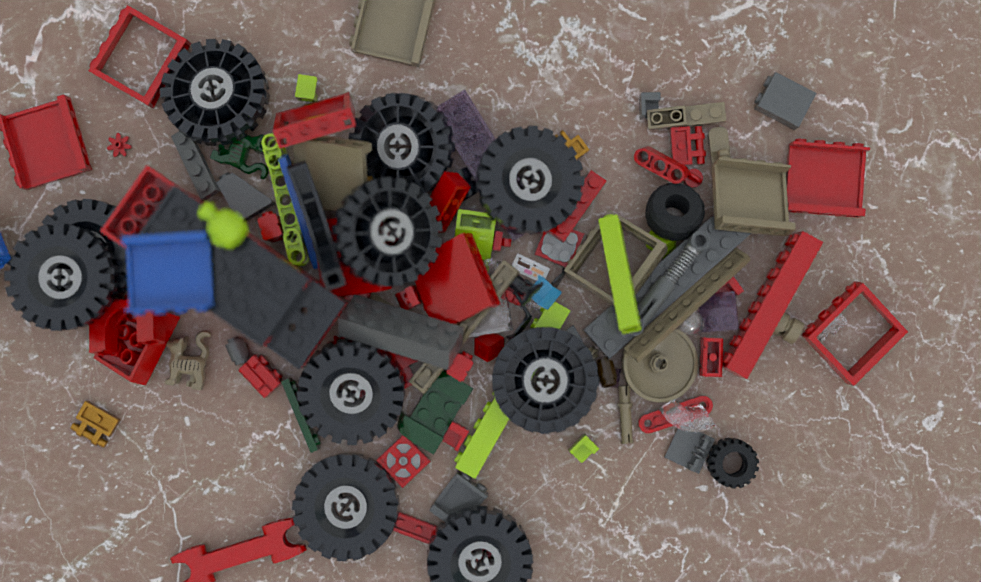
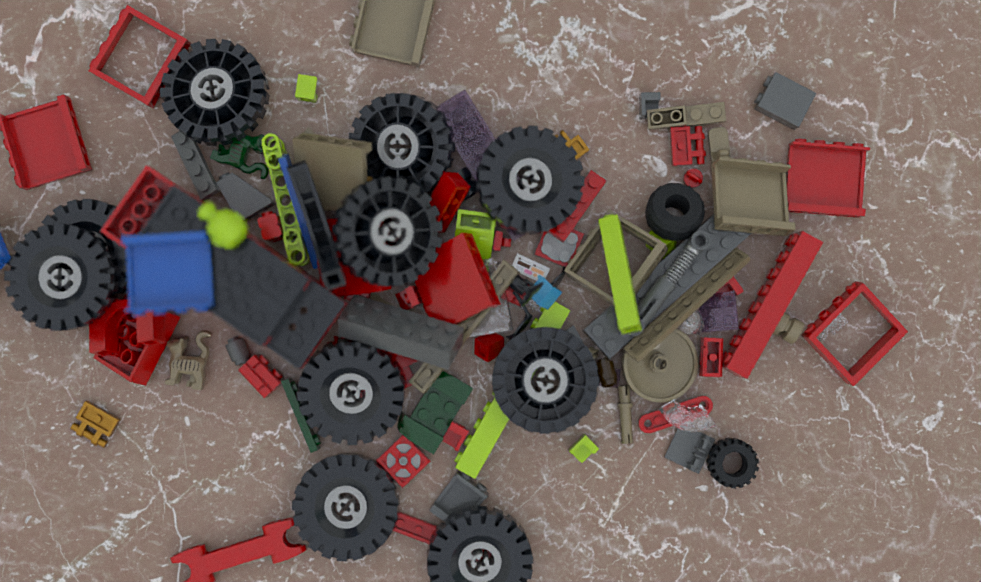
red plant [107,133,132,157] -> none
red window [273,92,356,149] -> none
red brick [446,350,474,382] -> none
red beam [634,146,689,184] -> none

